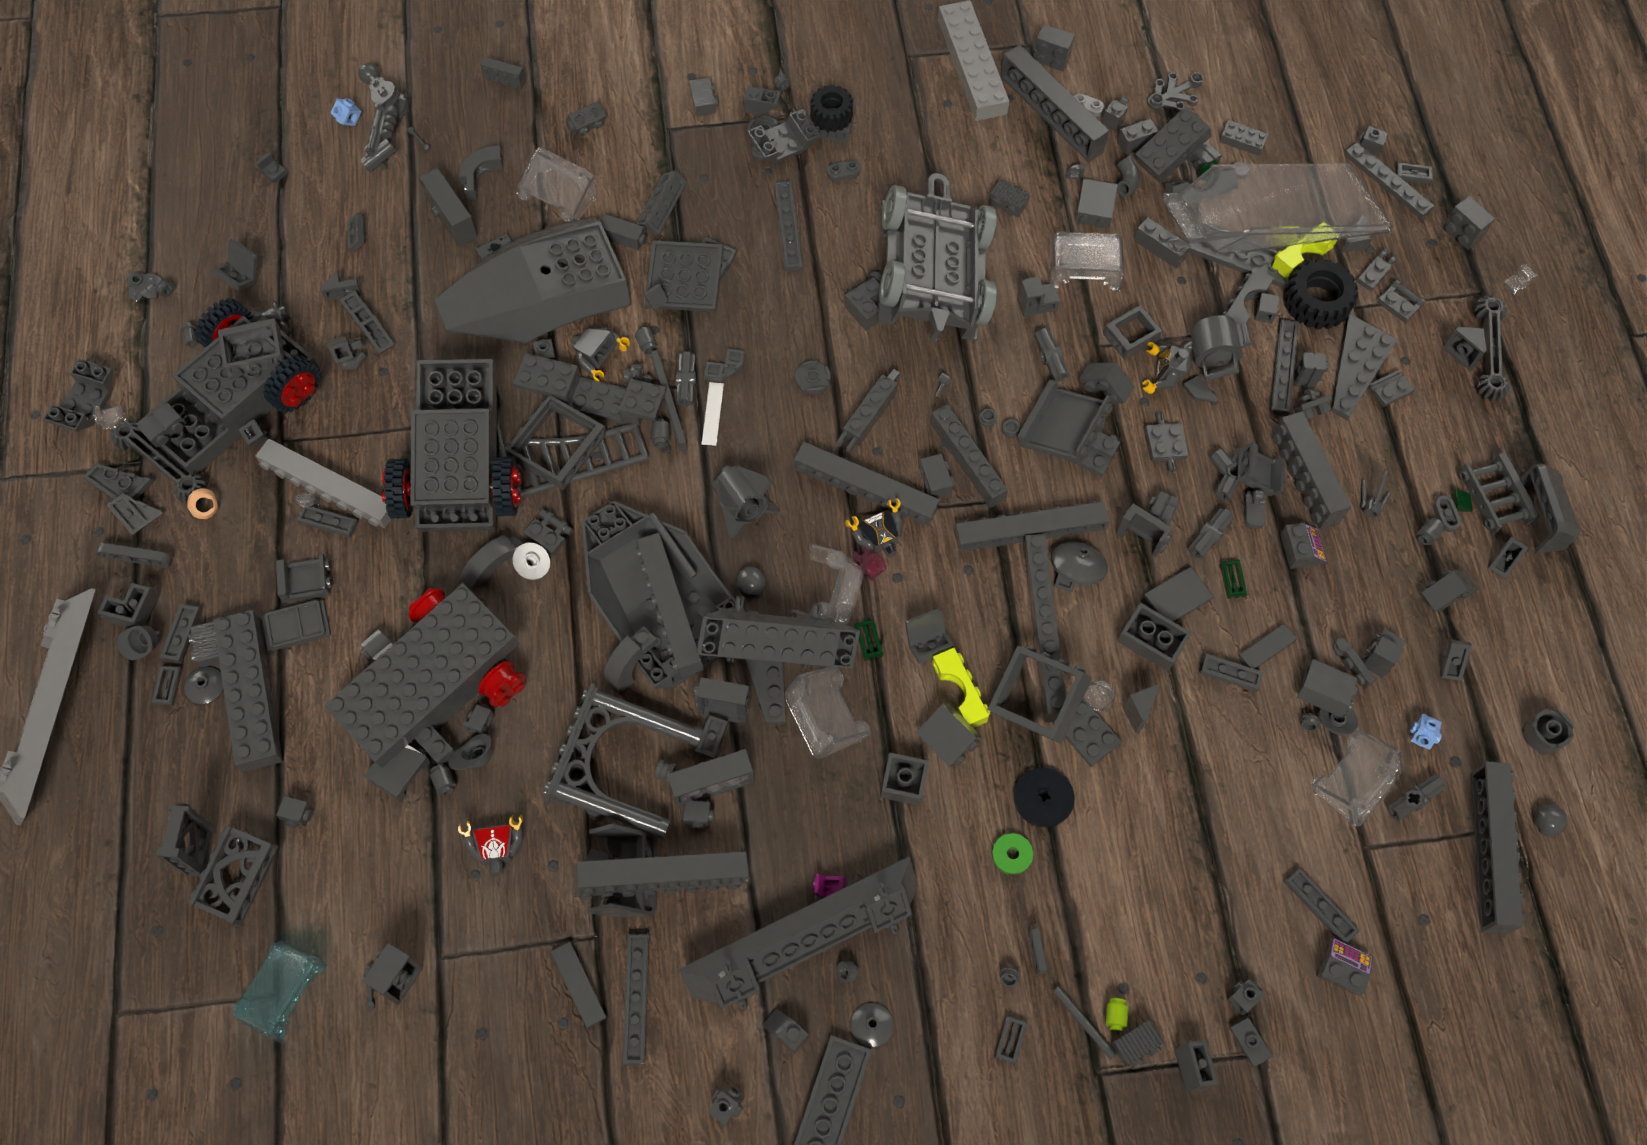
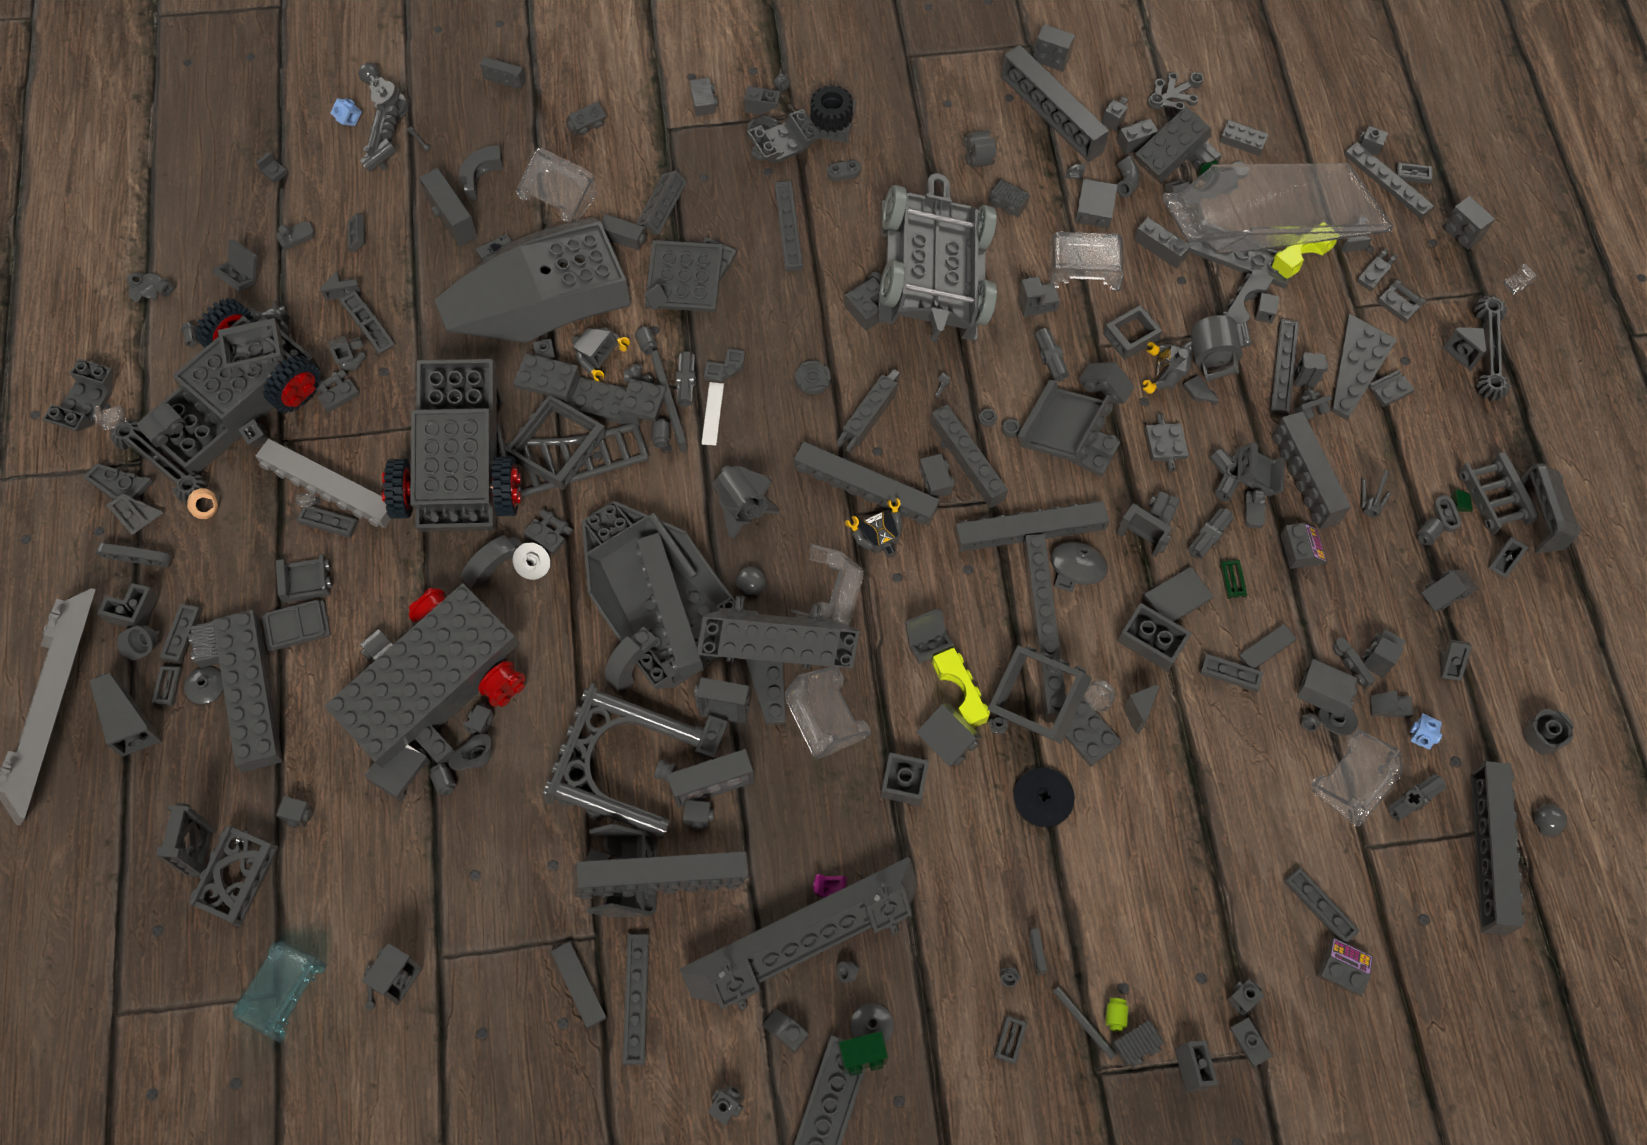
torso [458,815,524,875] -> none
clear pink plate [853,546,887,580] -> none
dark green tile [854,619,883,661] -> none
light grey brick [938,0,1010,121] -> none
bright green tile [992,833,1033,875] -> none
light grey plate [1074,94,1104,117] -> none
black tyre [1284,259,1358,329] -> none
none -> dark grey slope [89,673,162,757]
none -> dark grey piece [276,222,315,250]
none -> dark grey plate [315,370,360,413]
none -> dark green brick [838,1031,888,1076]
none -> dark grey brick [963,130,996,168]
none -> dark grey plate [989,715,1008,734]
none -> dark grey slope [1369,691,1413,718]

